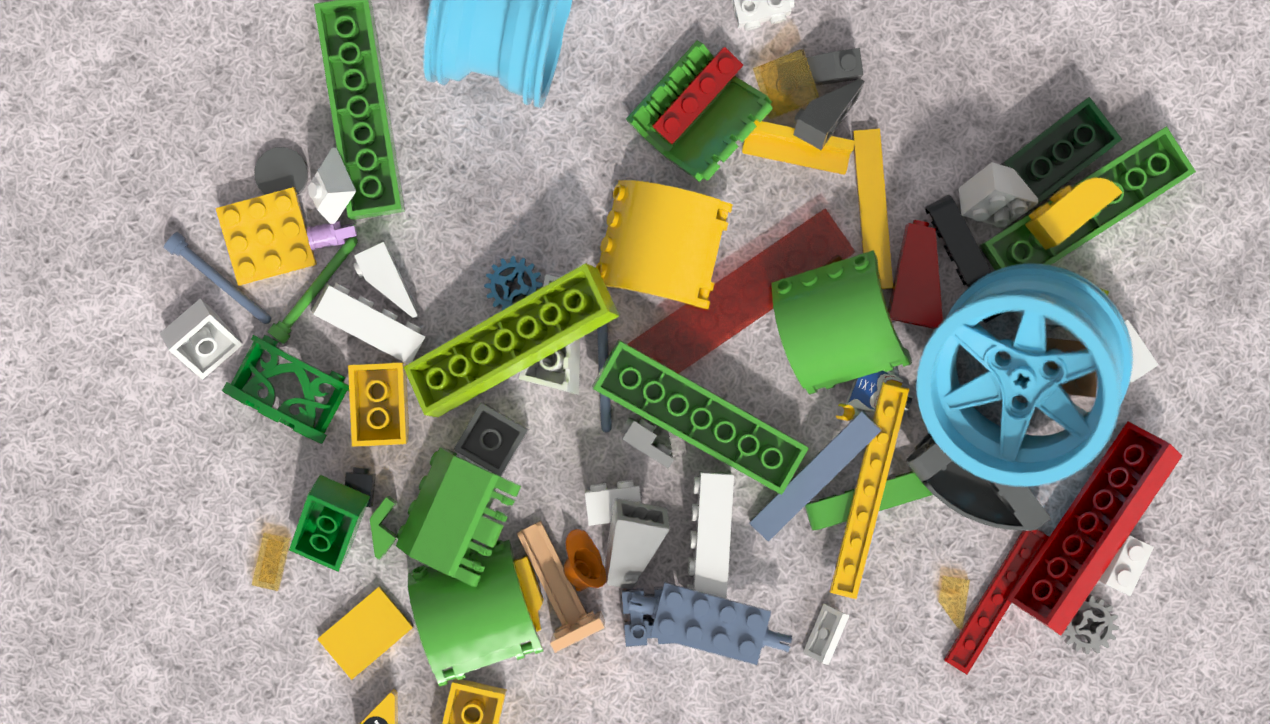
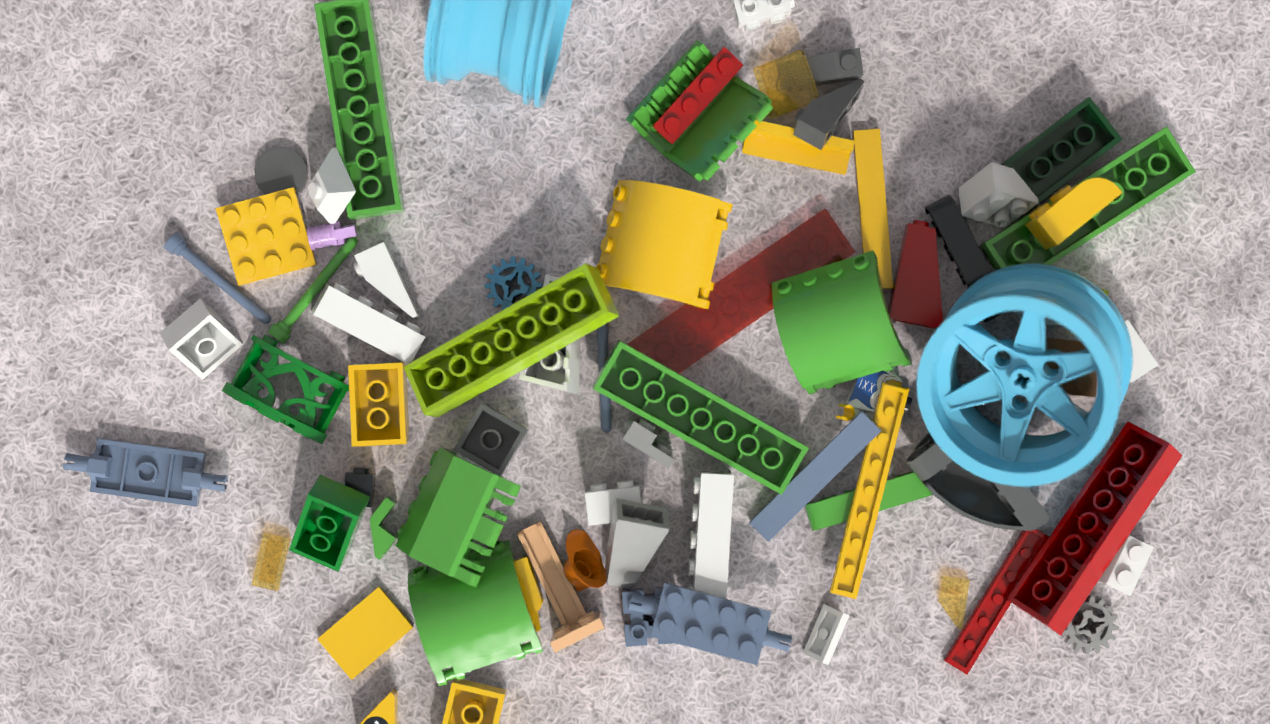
none -> sand blue plate [63,438,228,507]

